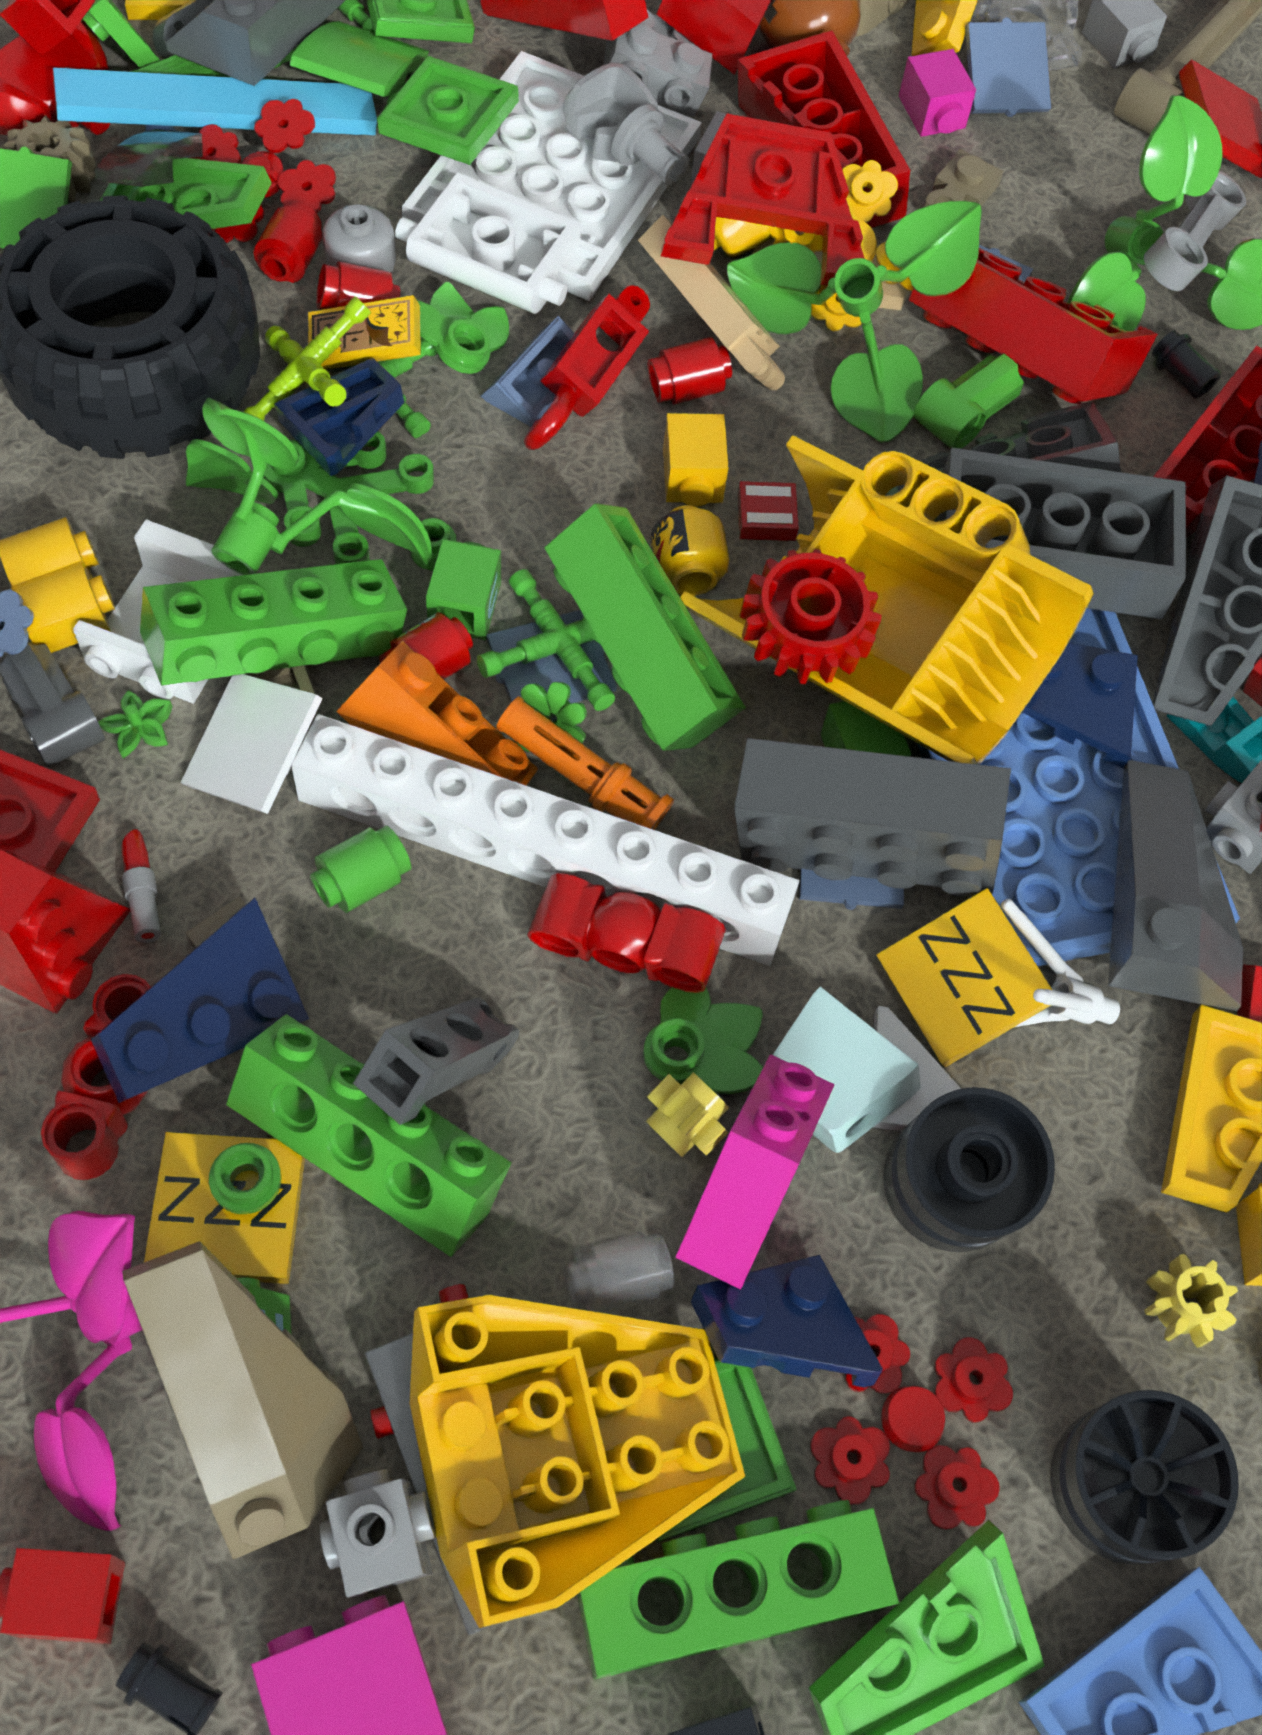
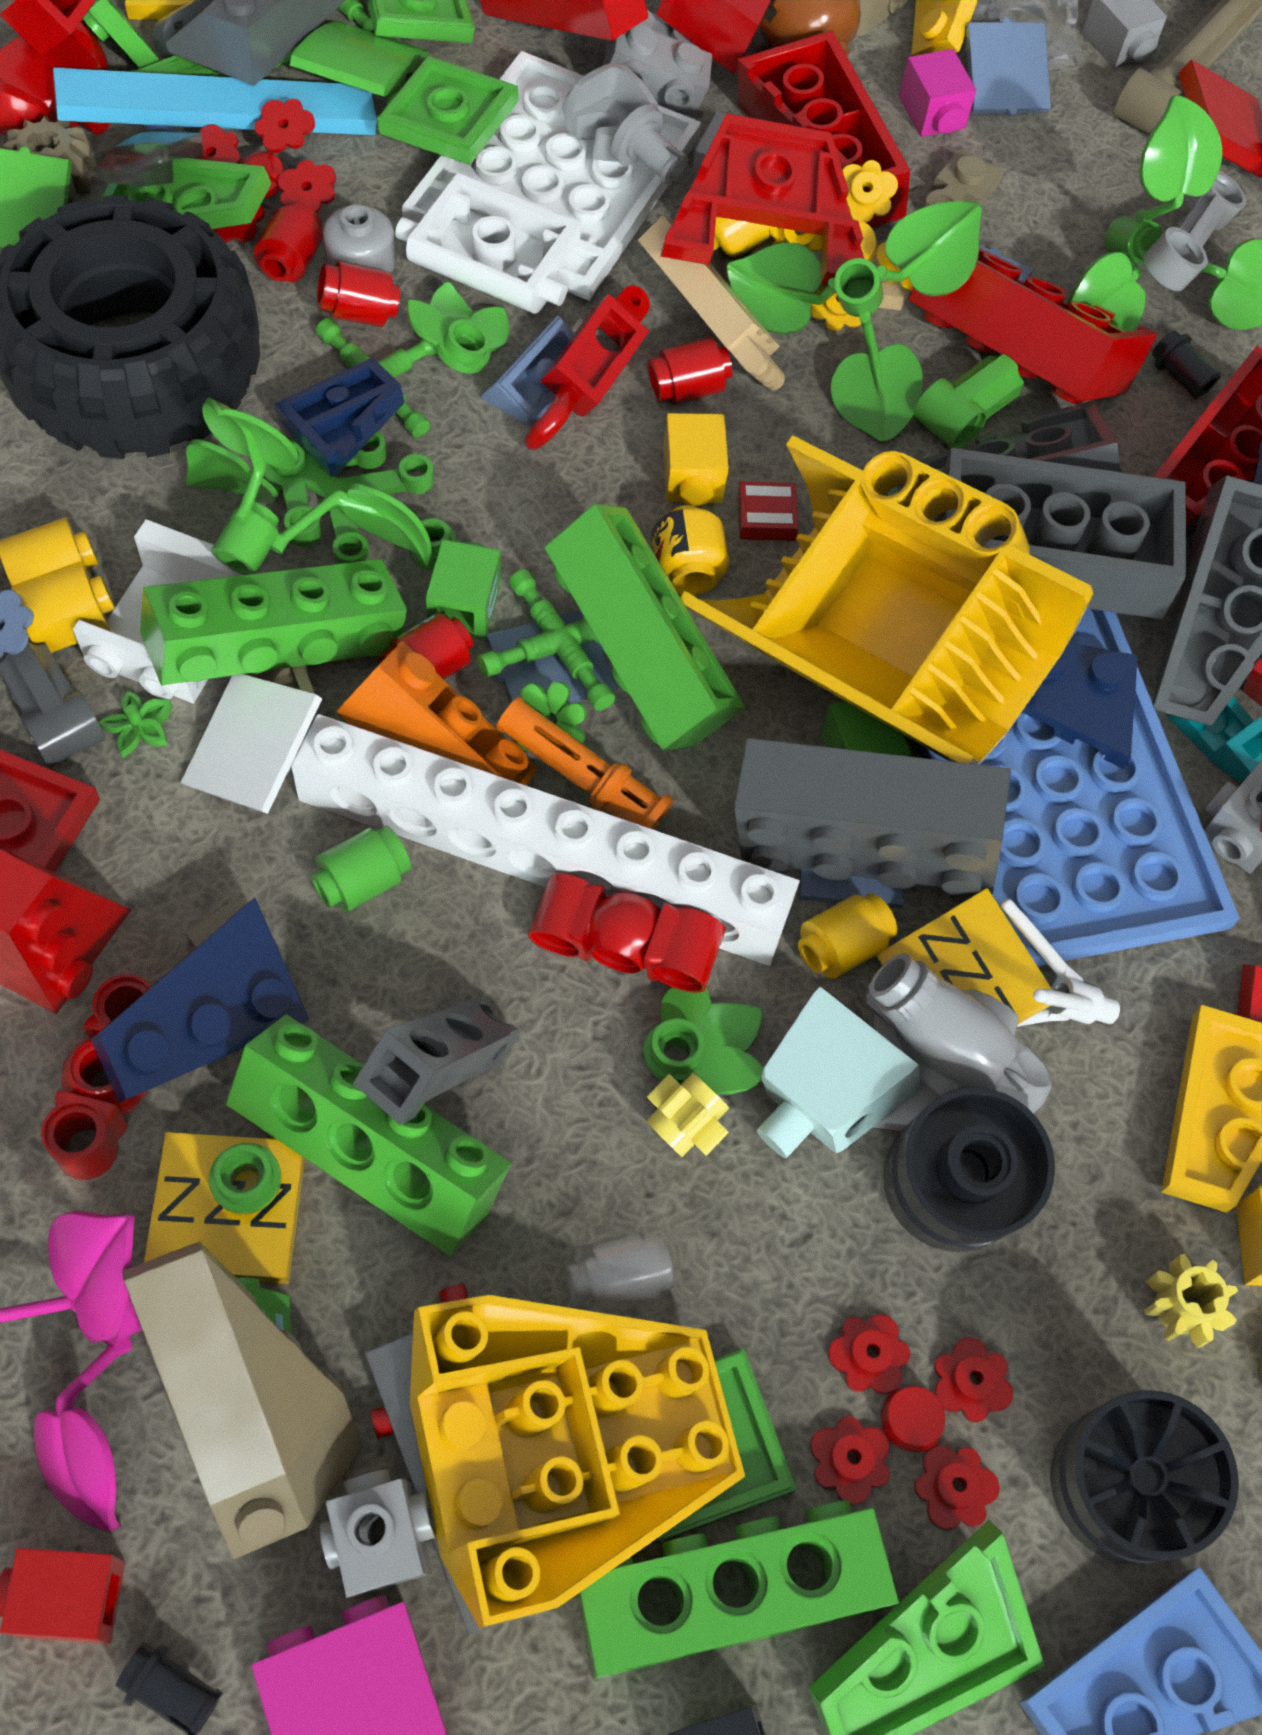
light grey piece [121,829,161,943] -> none
lime piece [243,296,371,421] -> none
yellow tile [308,295,421,370] -> none
dark pink window [675,1054,835,1290] -> none
dark blue wing [690,1255,883,1387] -> none
red gear [739,549,882,684] -> none
dark grey wedge [1108,760,1243,1011] -> none
none -> yellow brick [798,893,897,979]
none -> light grey animal [866,953,1052,1114]

